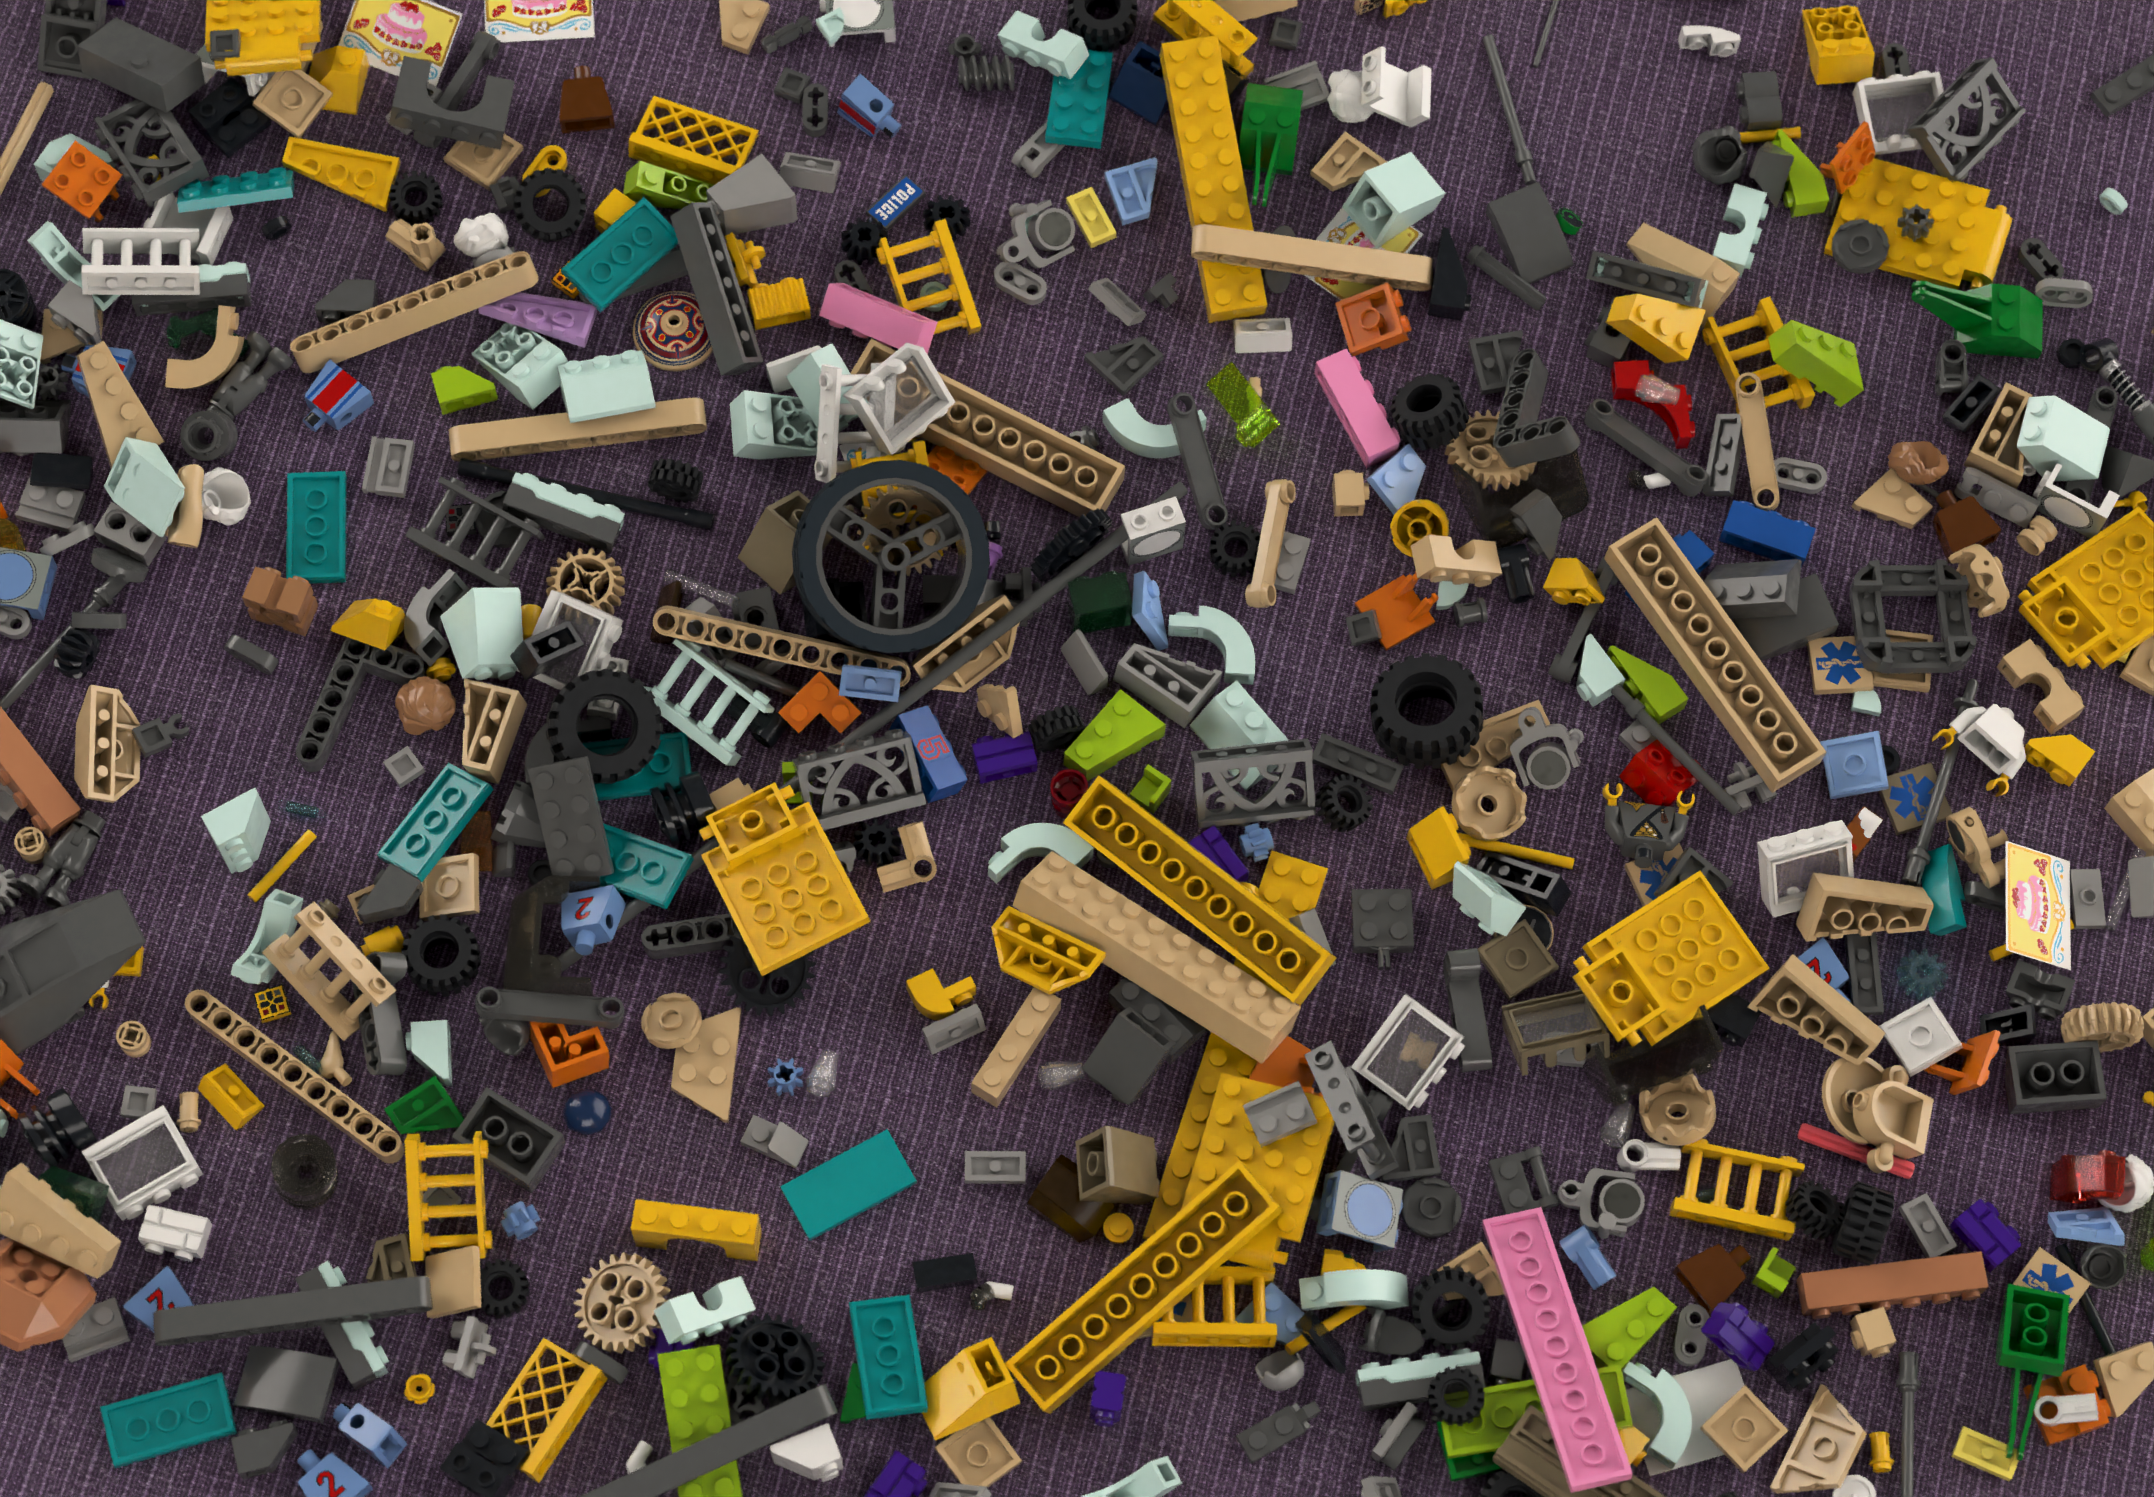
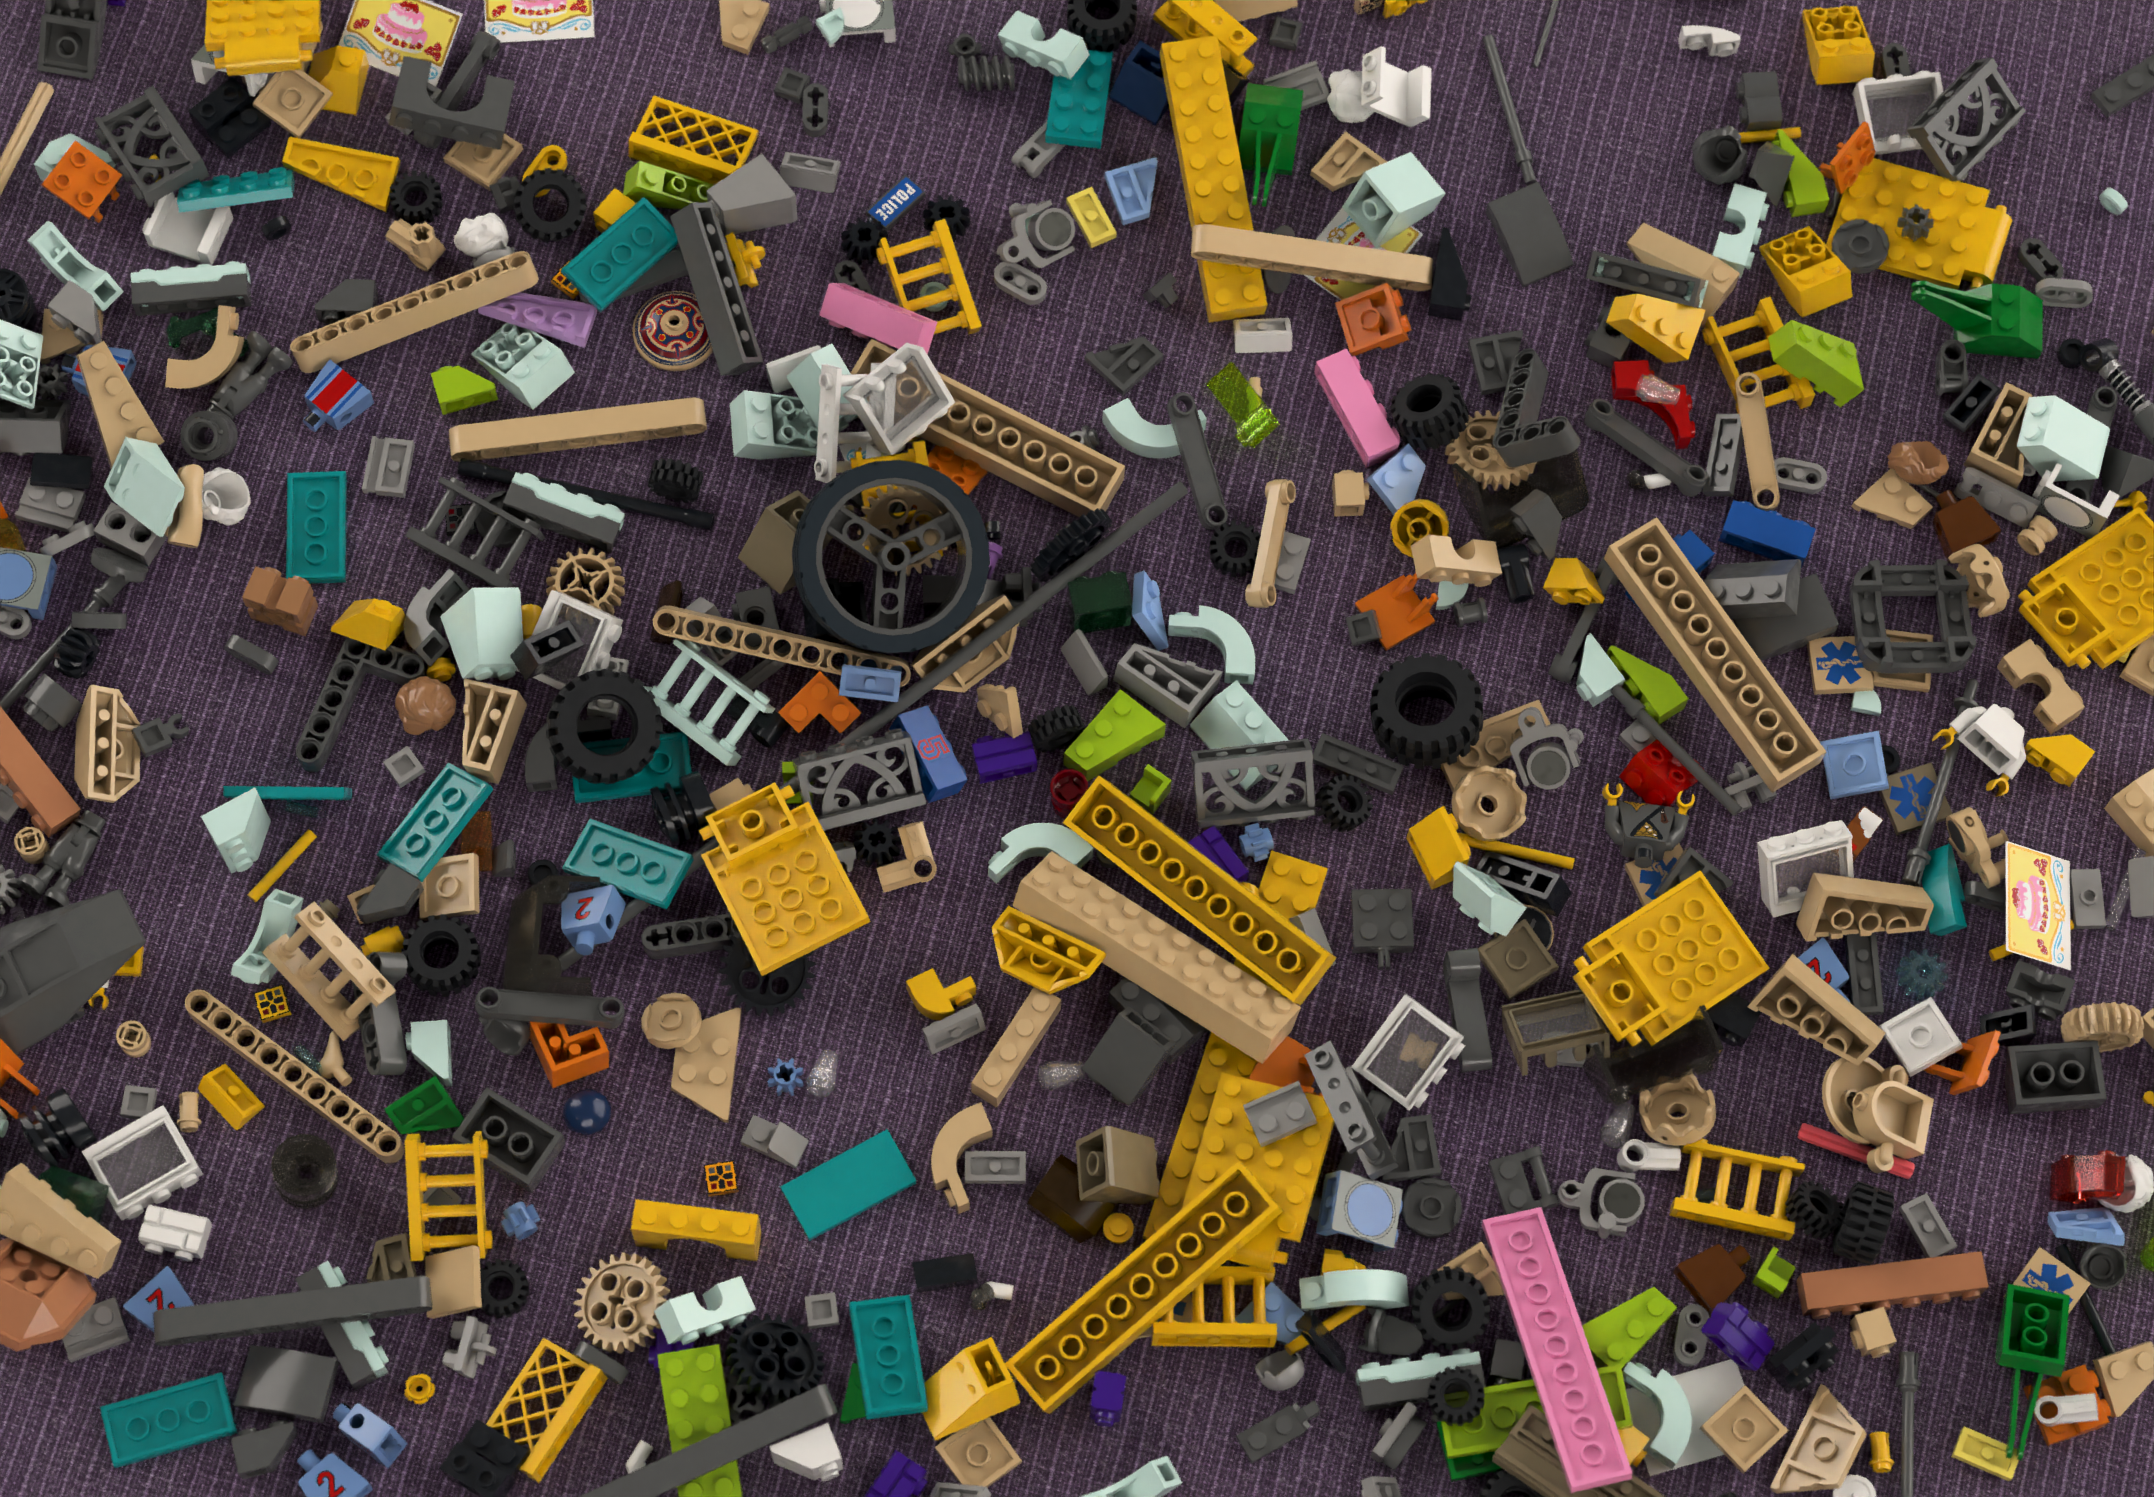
dark grey brick [77,18,205,113] -> none
white fence [81,228,200,295] -> none
dark grey tile [210,29,241,62] -> none
dark grey cone [490,780,546,848] -> none
dark grey plate [528,756,614,885] -> none
light aqua slope [557,350,656,423] -> none
reddish brown torso [559,65,615,134] -> none
clear bar [664,570,740,608] -> none
dark grey bar [723,658,801,698] -> none
yellow brick [747,277,811,330] -> none
medium blue torso [837,74,902,138] -> none
light grey plate [1088,278,1147,326] -> none
white panel [1121,496,1186,566] -> none
dark grey axle [1467,245,1547,310] -> none
green tile [1555,208,1583,235] -> none
medium blue piece [1559,1224,1617,1290] -> none
dark purple brick [1949,1198,2022,1272] -> none
none -> dark grey piece [23,673,82,732]
none -> teal tile [223,786,352,800]
none -> tile [704,1160,739,1197]
none -> light grey plate [805,1292,839,1329]
none -> tan arch [931,1102,993,1214]
none -> yellow slope [1759,226,1852,318]

